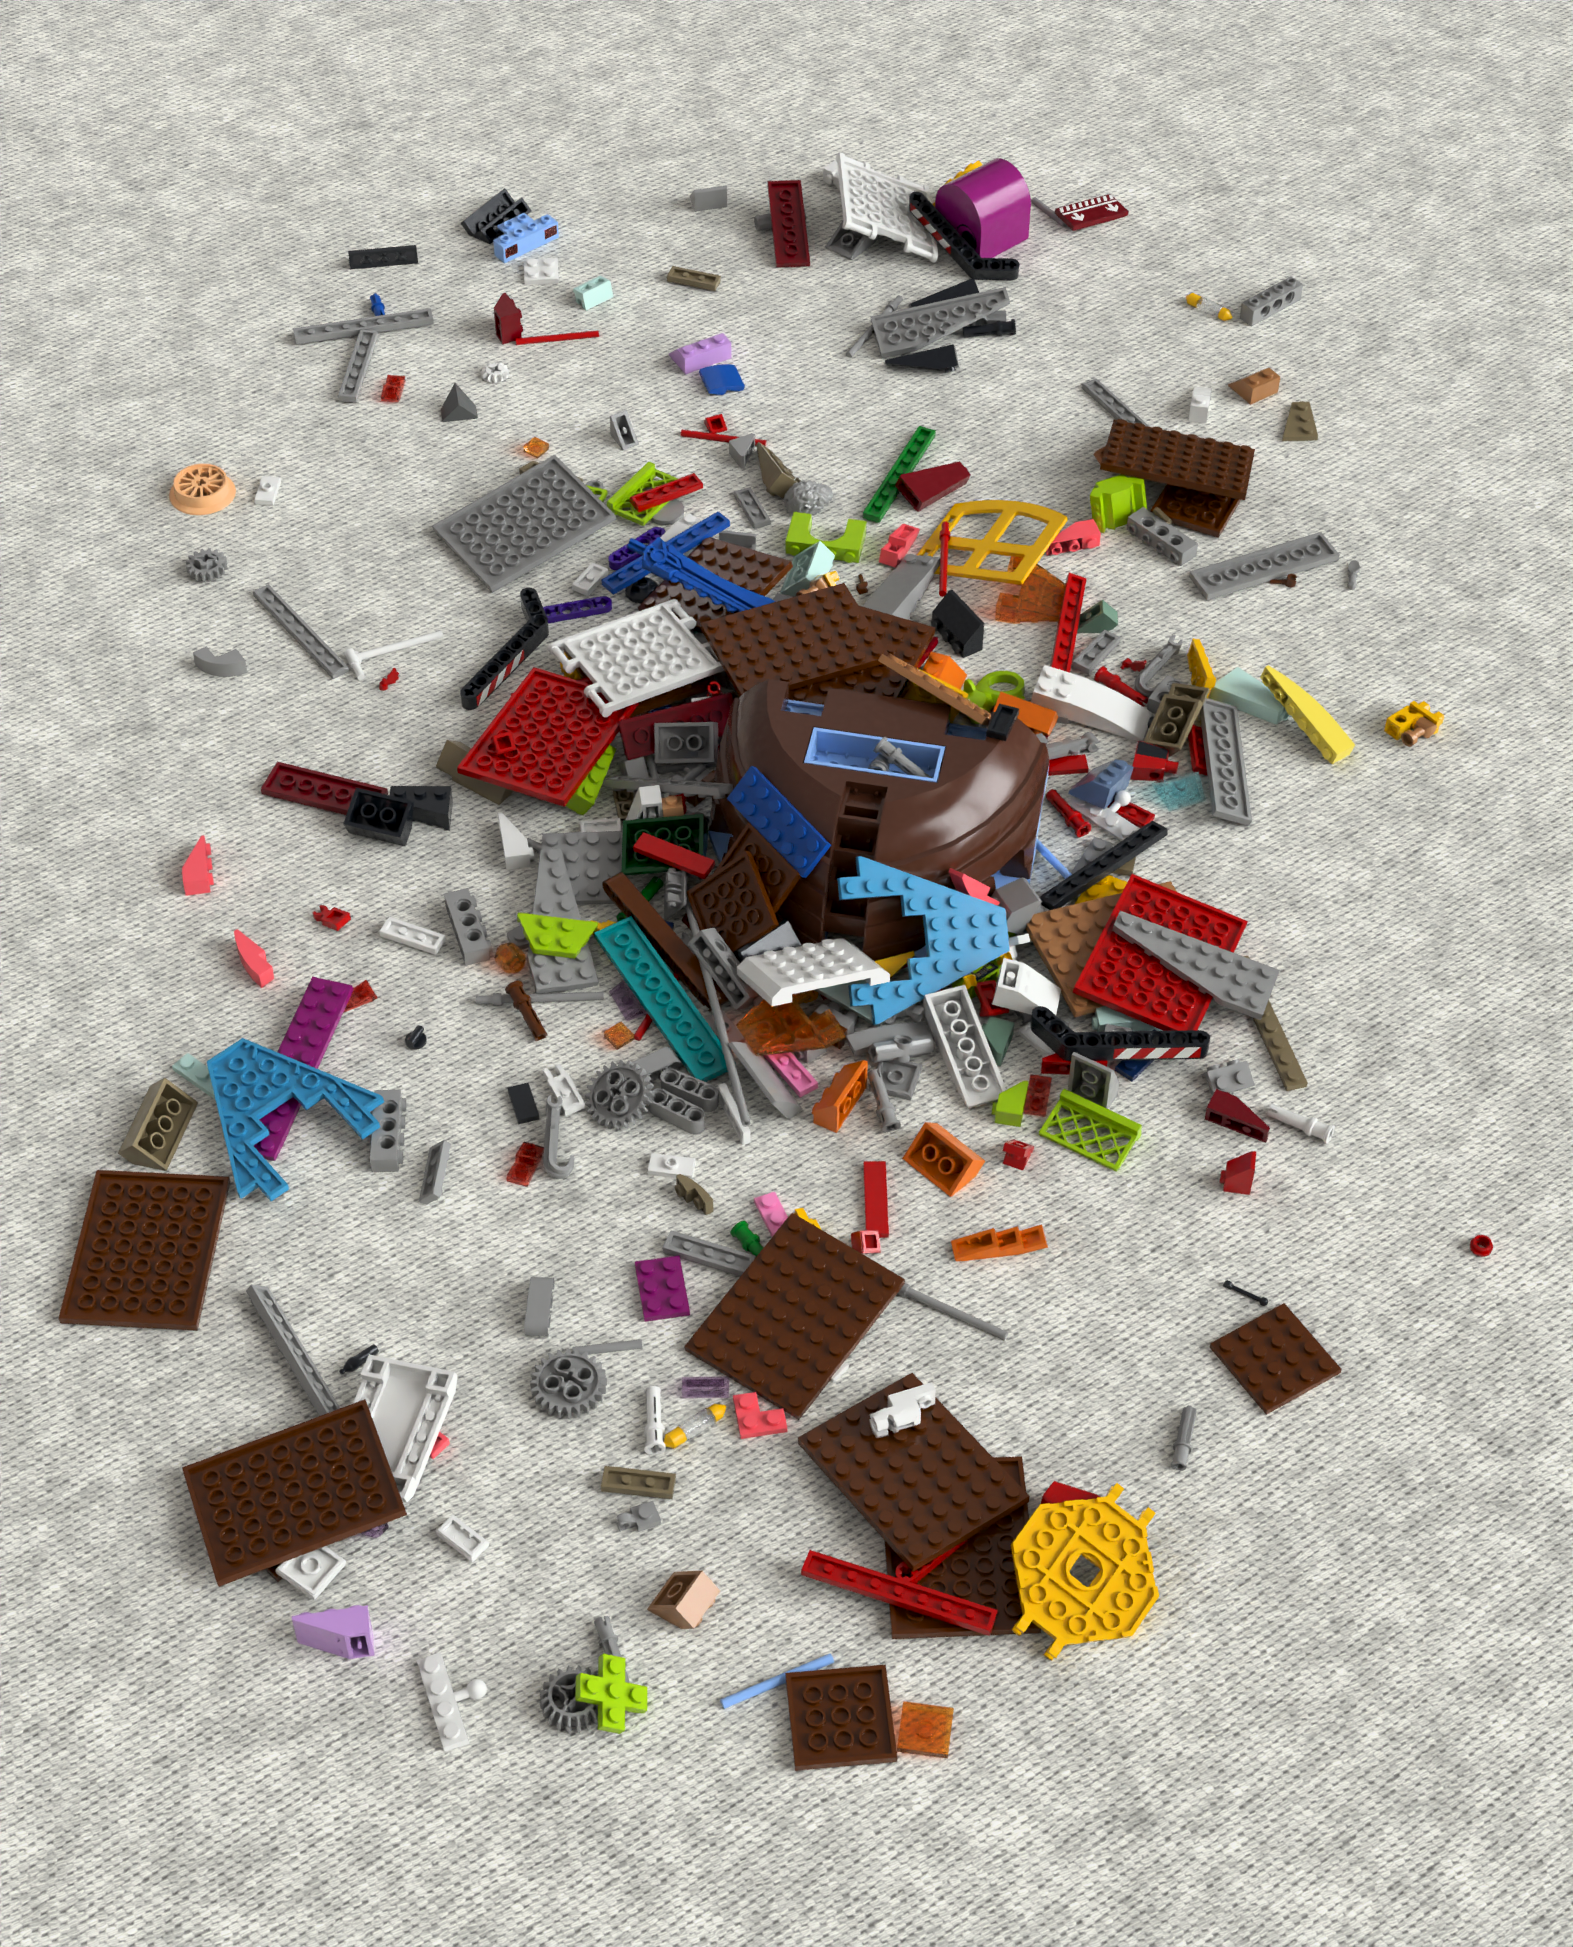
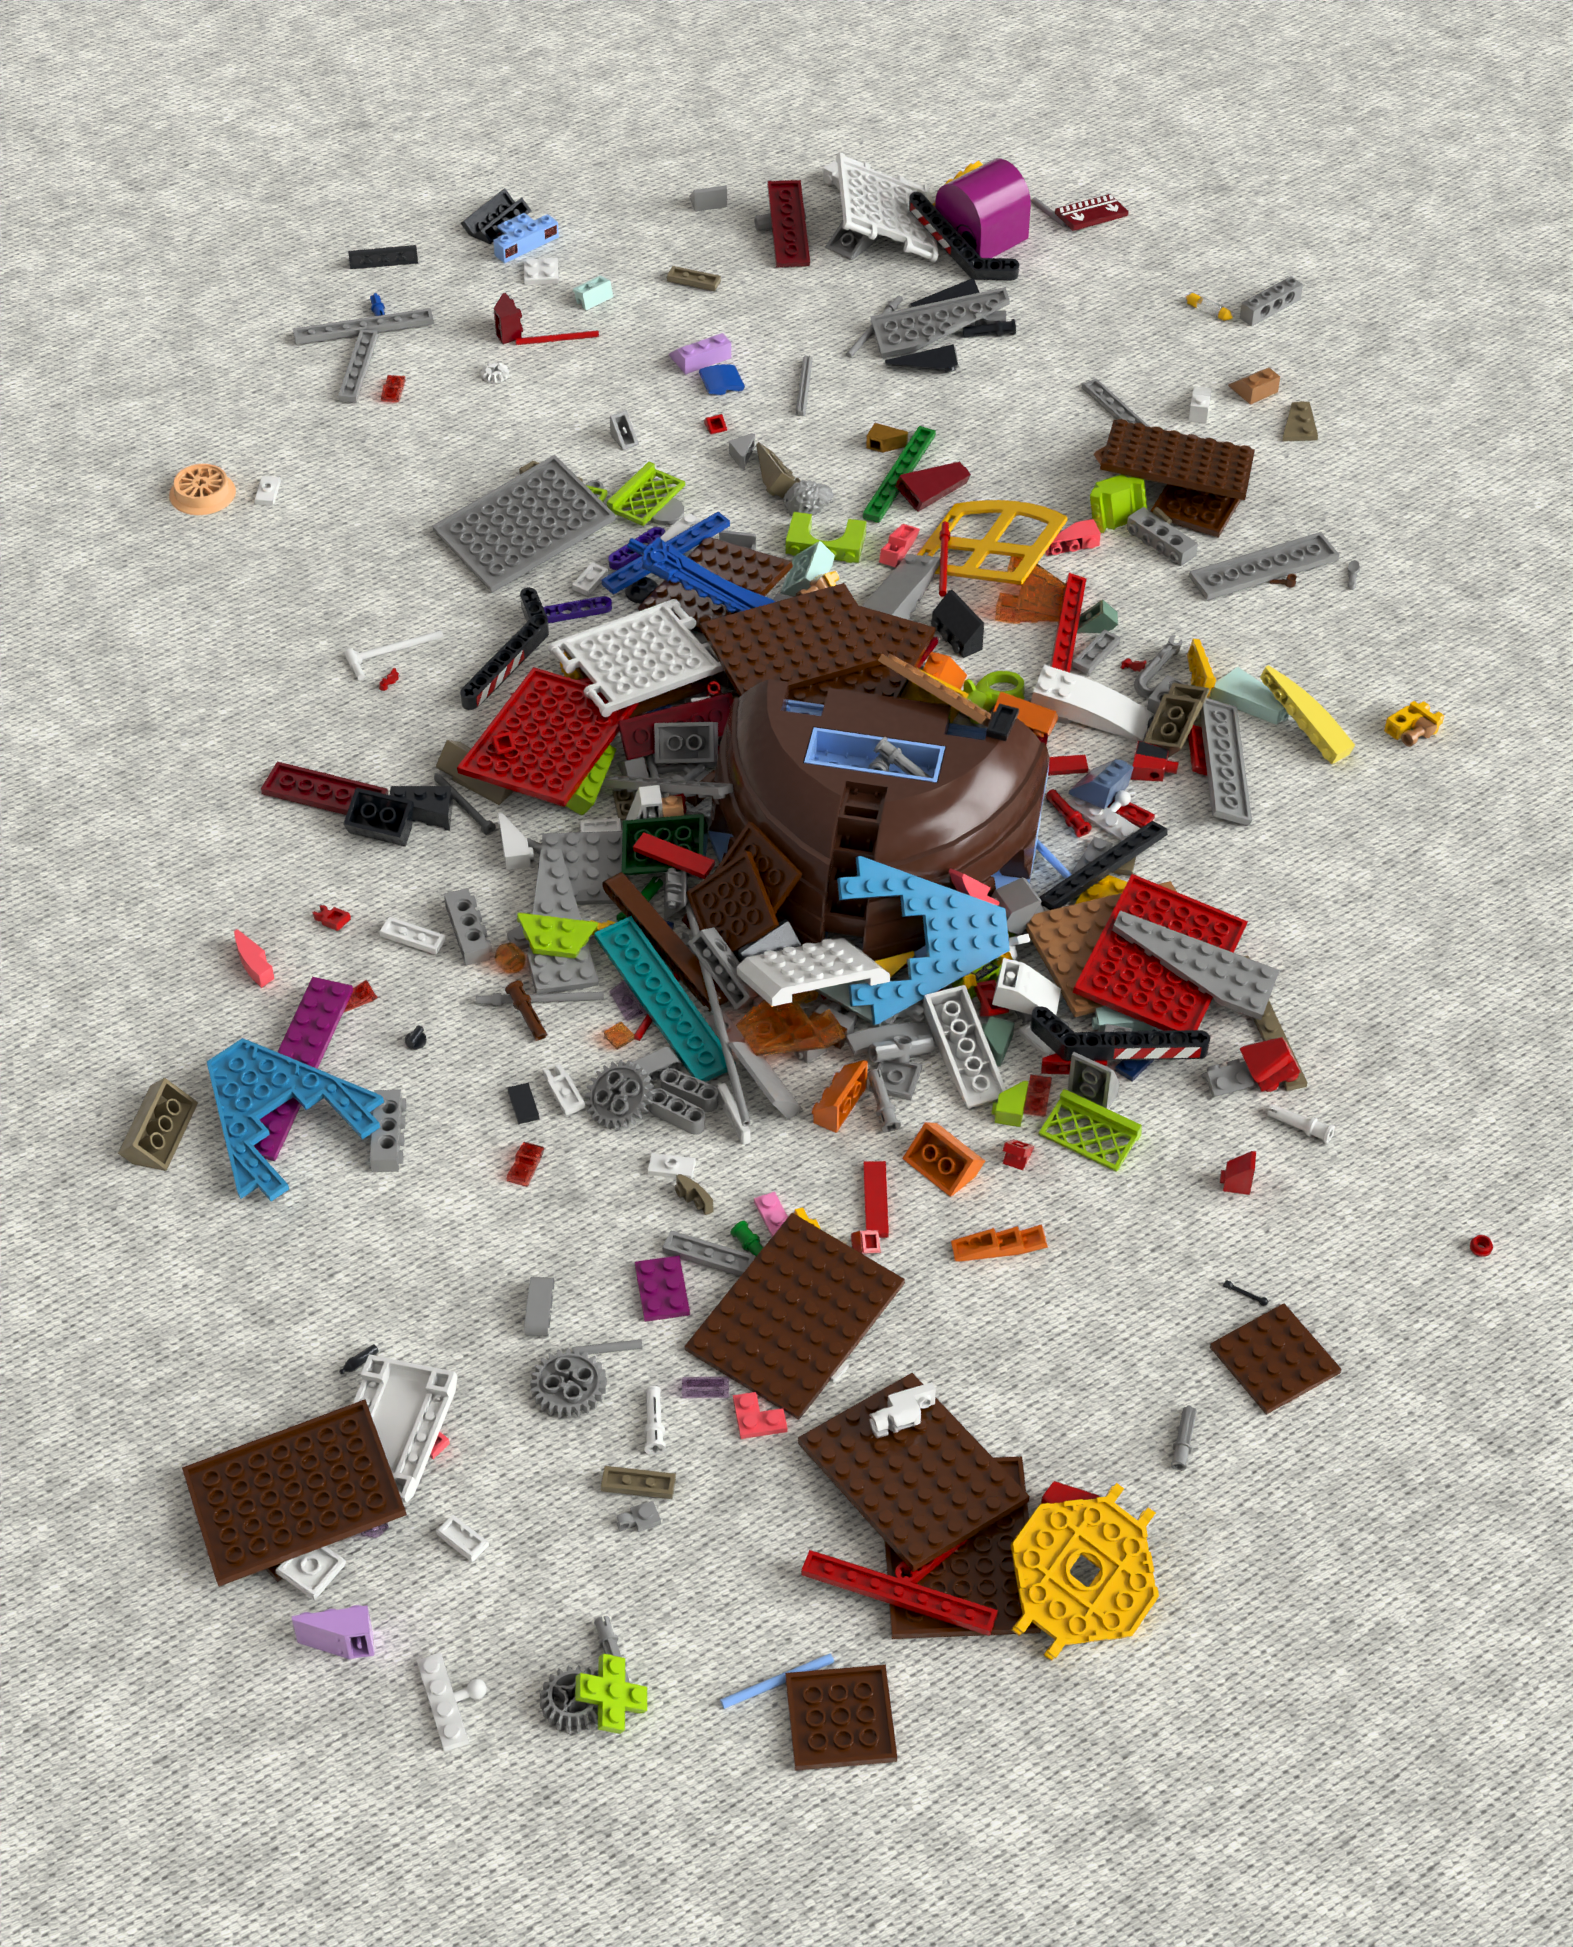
reddish brown plate [59,1170,230,1331] -> none
light aqua plate [172,1053,215,1099] -> none
coral slope [182,835,214,896] -> none
light grey gear [186,548,228,582] -> none
light grey brick [193,646,247,677] -> none
light grey plate [246,1284,340,1416] -> none
light grey tile [253,584,350,679] -> none
light grey plate [419,1140,451,1205] -> none
dark grey slope [441,383,478,422] -> none
clear orange plate [523,437,549,459] -> none
light grey piece [543,1095,574,1179] -> none
red tile [630,473,703,513] -> none
medium nougat slope [647,1571,720,1629] -> none
piece [664,1404,726,1449] -> none
red axle [681,429,767,446] -> none
blue plate [727,766,831,878] -> none
light grey tile [734,487,771,529] -> none
bright pink plate [763,1041,818,1098] -> none
reddish brown hand [856,574,868,595] -> none
light grey bar [897,1283,1008,1341] -> none
clear orange plate [897,1701,954,1759] -> none
light grey piece [1036,732,1100,760] -> none
red pin [1094,666,1148,707] -> none
clear light blue slope [1152,772,1205,811] -> none
dark red slope [1204,1089,1270,1143] -> none
none -> dark grey bar [434,774,496,835]
none -> light grey axle [796,355,812,416]
none -> pearl gold slope [866,423,908,453]
none -> red piece [1240,1037,1301,1092]

